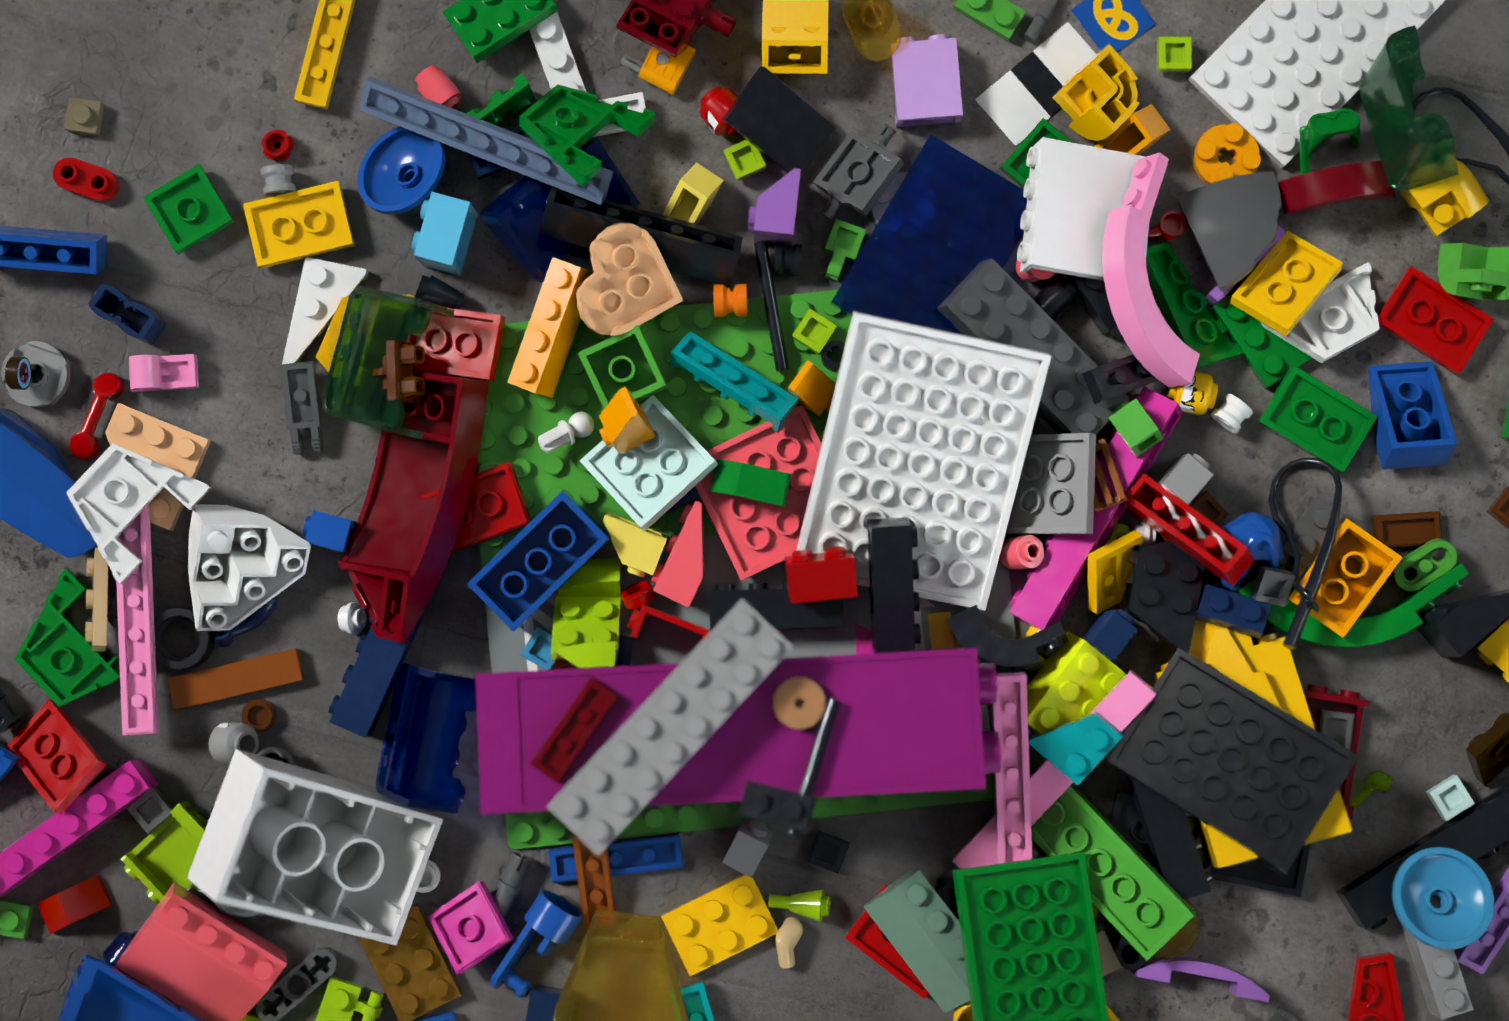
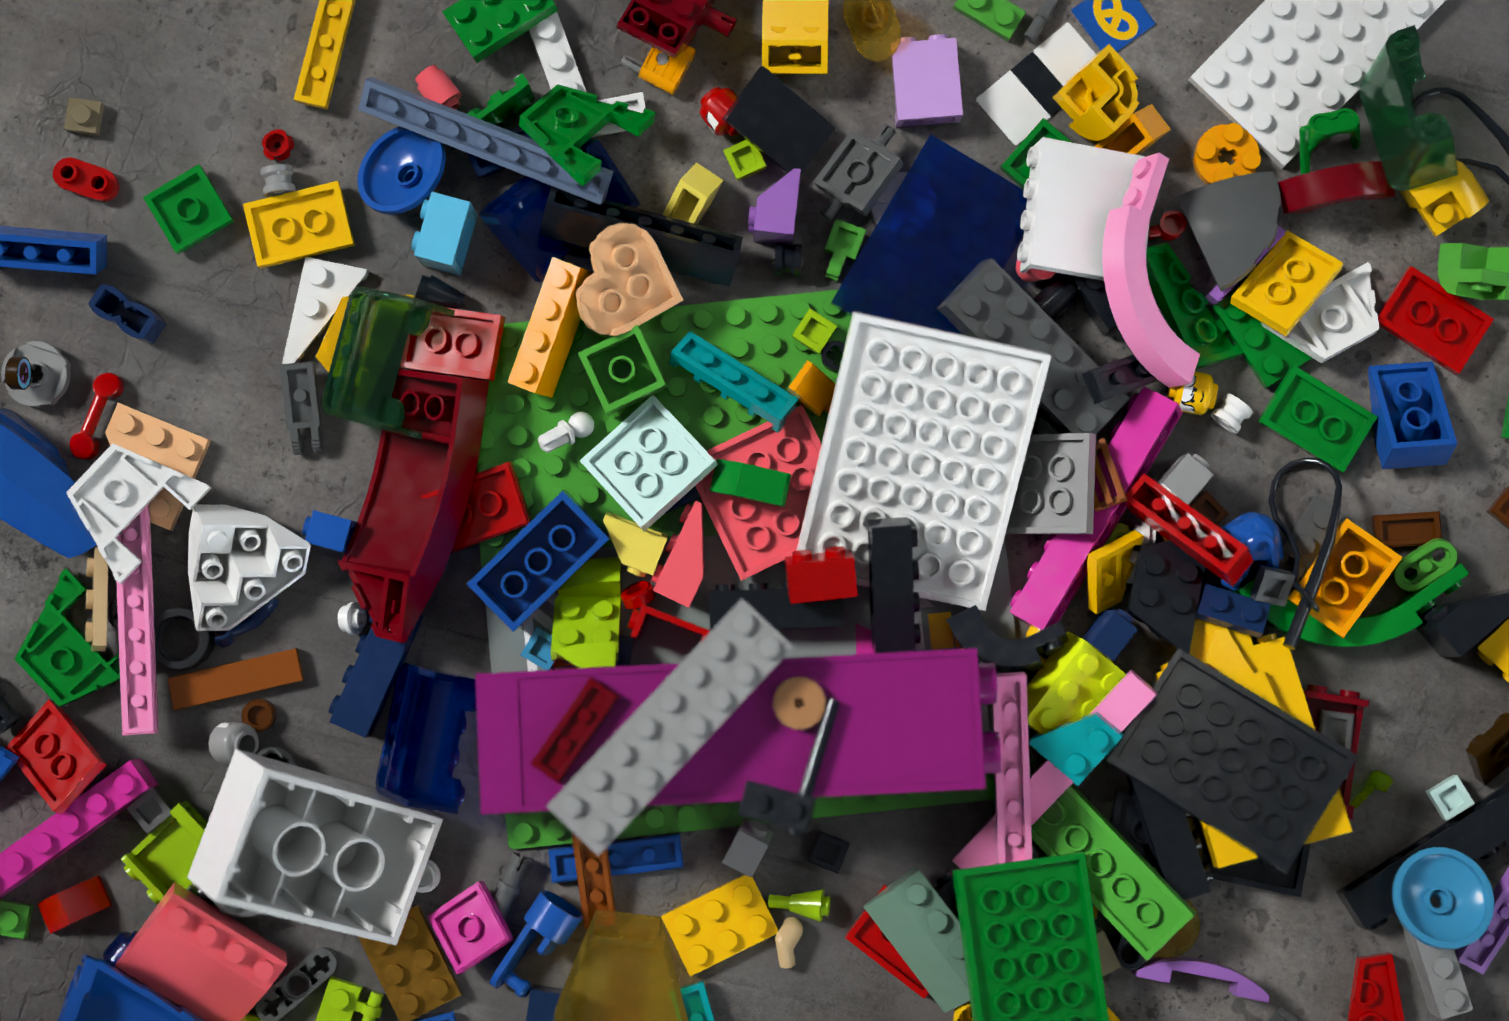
bright pink plate [129,354,199,392] -> none
reddish brown hips [373,340,426,403] -> none
light orange slope [599,386,656,455] -> none
orange wheel [713,284,748,317] -> none
black bar [754,241,789,372] -> none
coral brick [999,535,1044,570] -> none
bright green brick [1109,399,1164,458] -> none
lime plate [1157,36,1192,72] -> none

